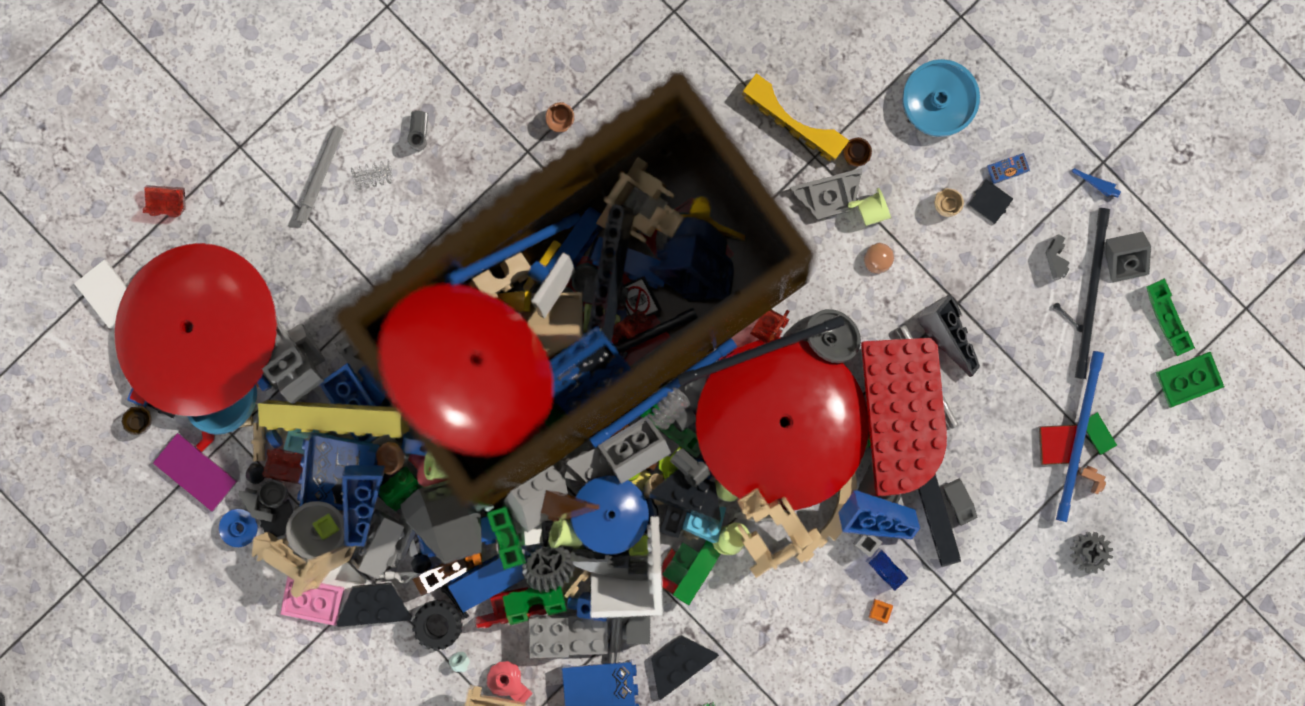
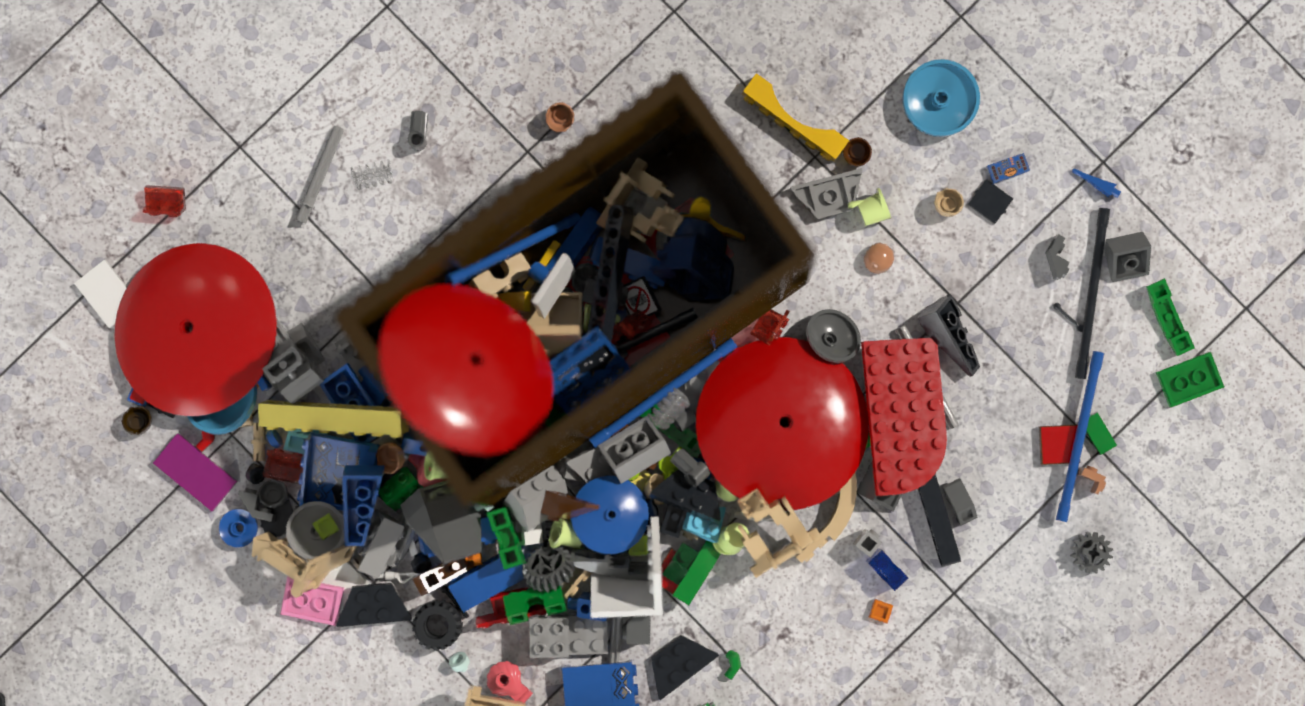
black piece [677,315,845,386] -> none
blue wedge [838,490,920,540] -> none
none -> green arm [724,650,741,680]

